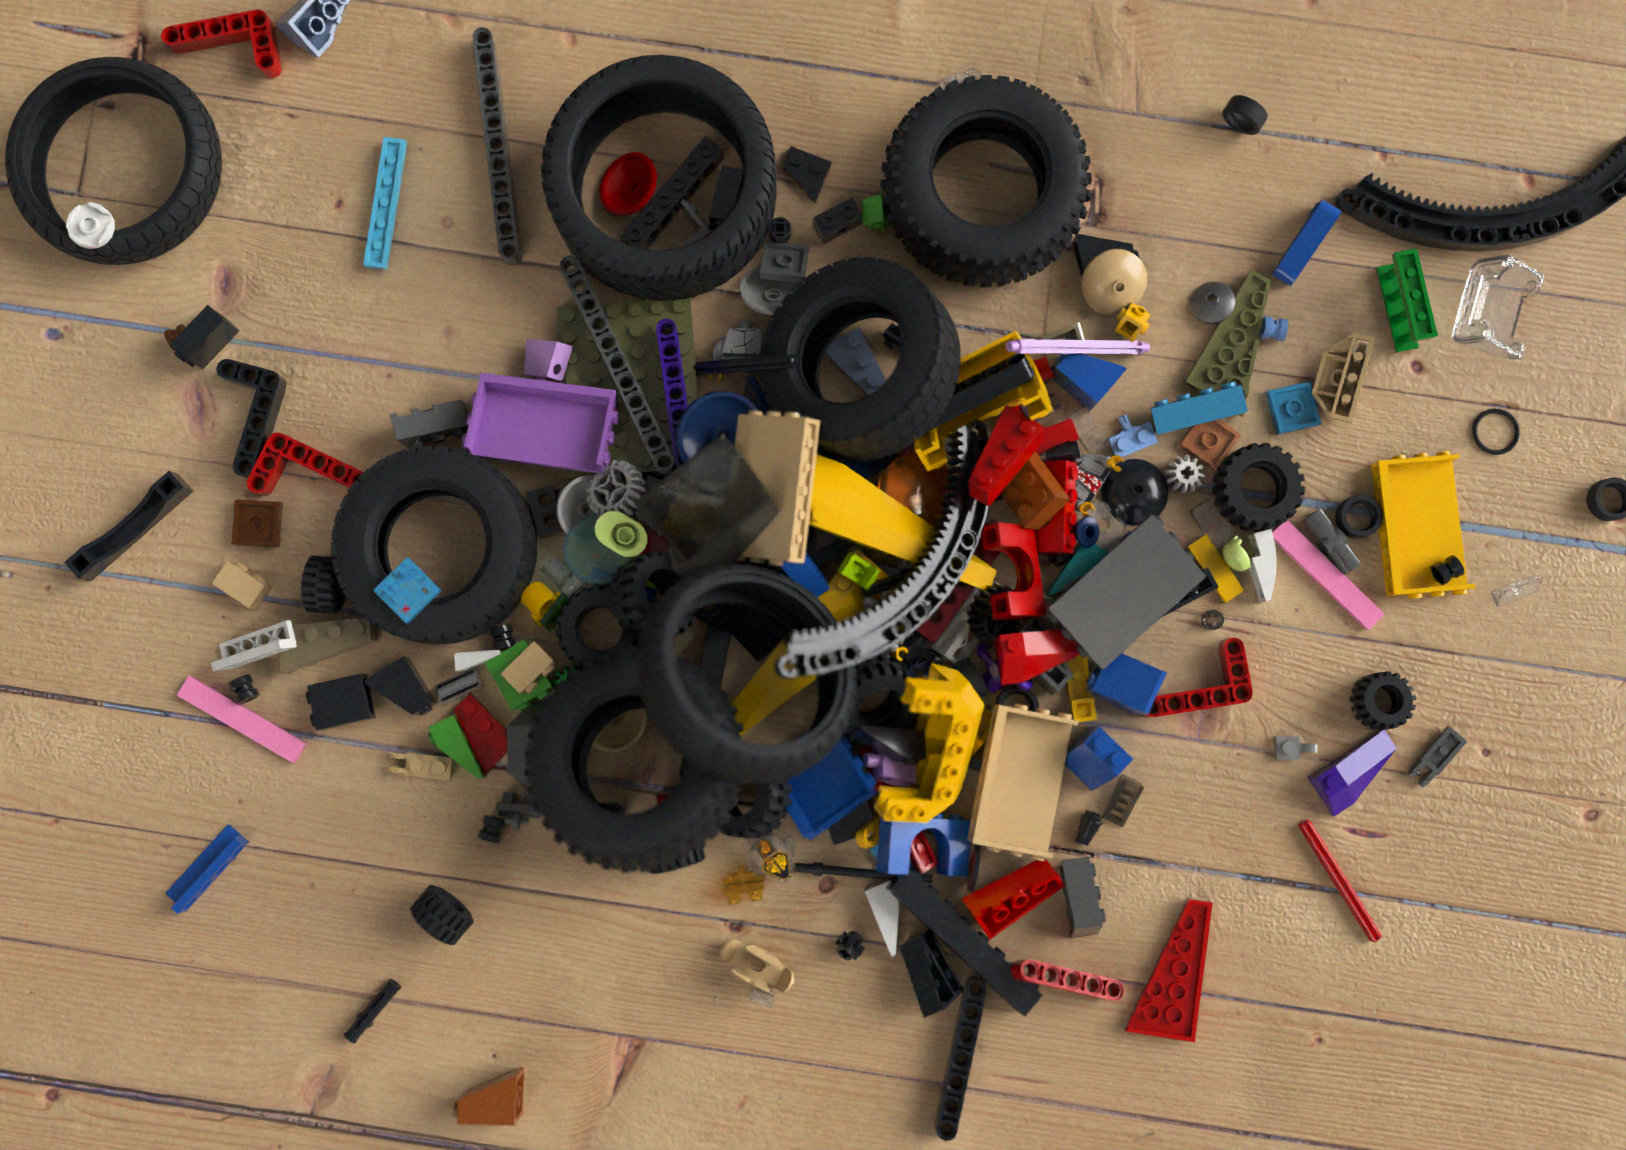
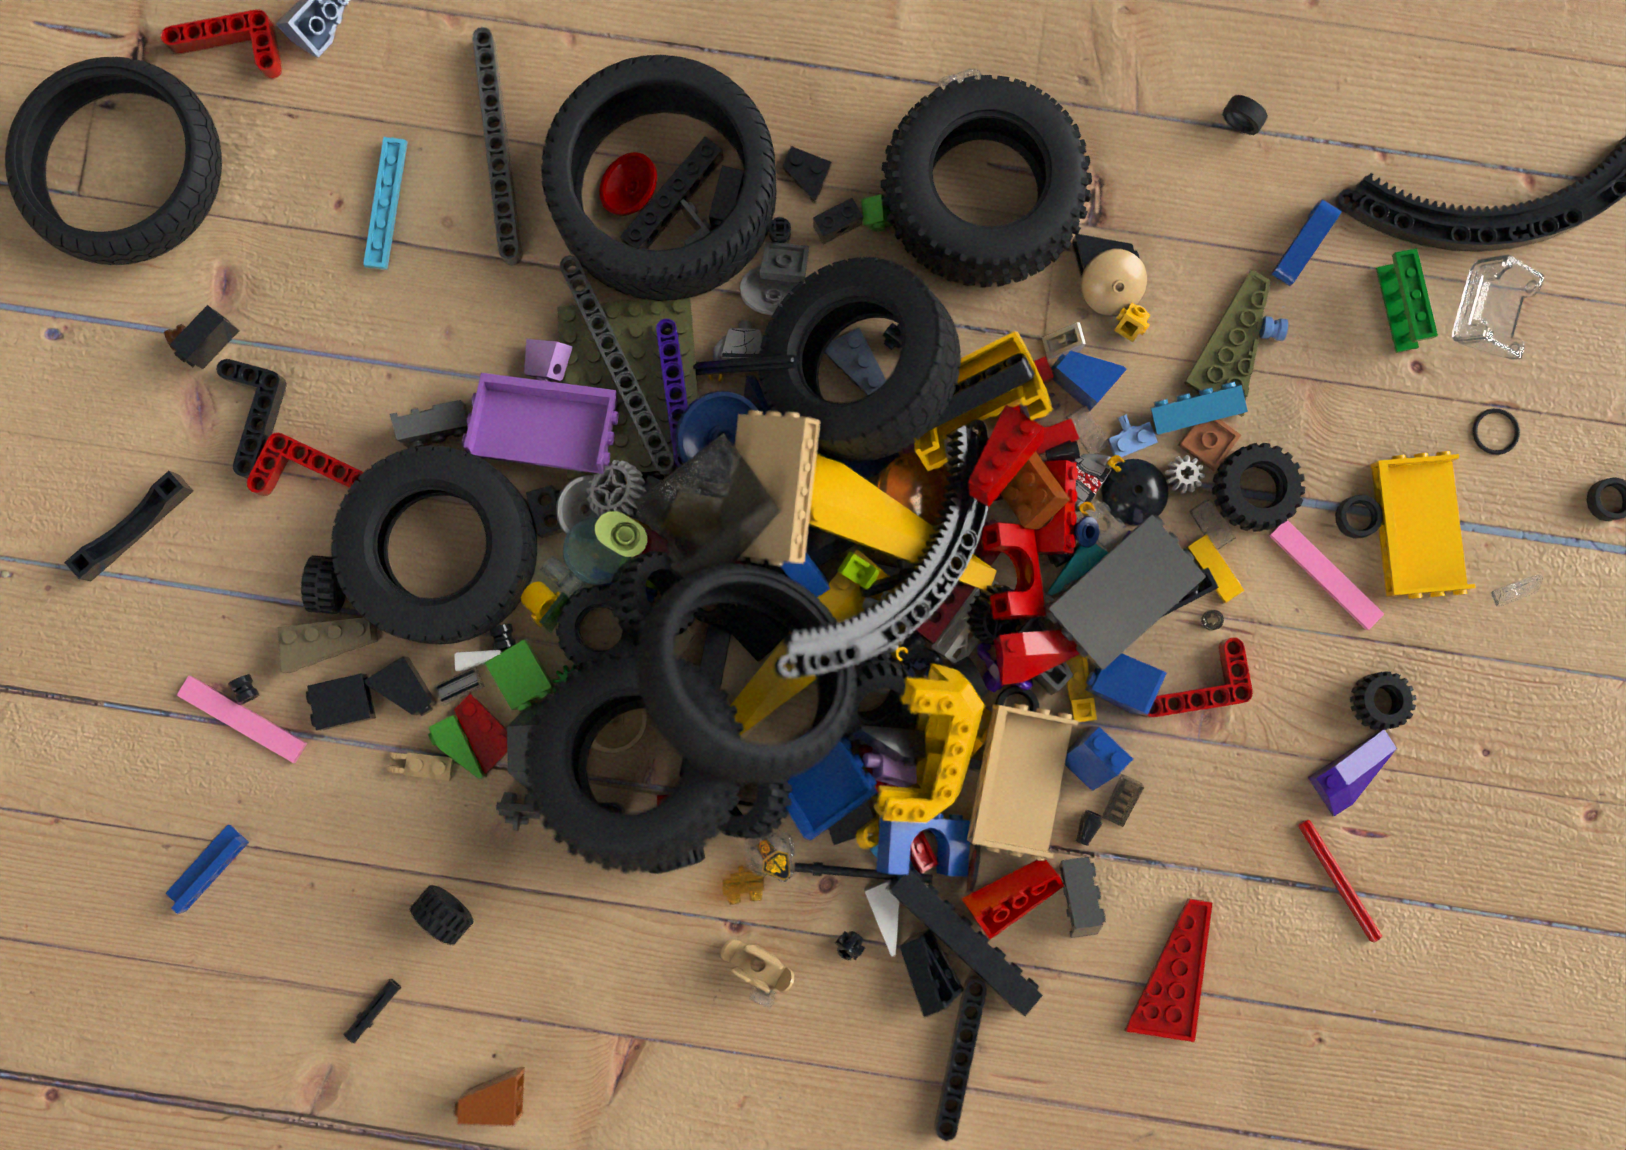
white tile [66,202,115,249] -> none
white fence [211,620,297,672] -> none
tan brick [212,561,272,610] -> none
reddish brown plate [231,500,283,547] -> none
dark azure tile [374,557,442,624] -> none
black wheel [478,815,506,843] -> none
tan brick [501,641,556,694] -> none
piece [1006,339,1150,354] -> none
red beam [1011,960,1124,1001] -> none
flat silver dish [1190,282,1235,324] -> none
yellowish green hair [1222,536,1251,571] -> none
white slope [1248,529,1277,603] -> none
dark azure tile [1265,381,1322,435] -> none
light grey plate [1274,736,1317,759] -> none
dark grey piece [1303,508,1361,575] -> none
tan wedge [1312,333,1376,423] -> none
dark grey hinge [1407,726,1467,788] -> none
black wheel [1431,555,1464,585] -> none

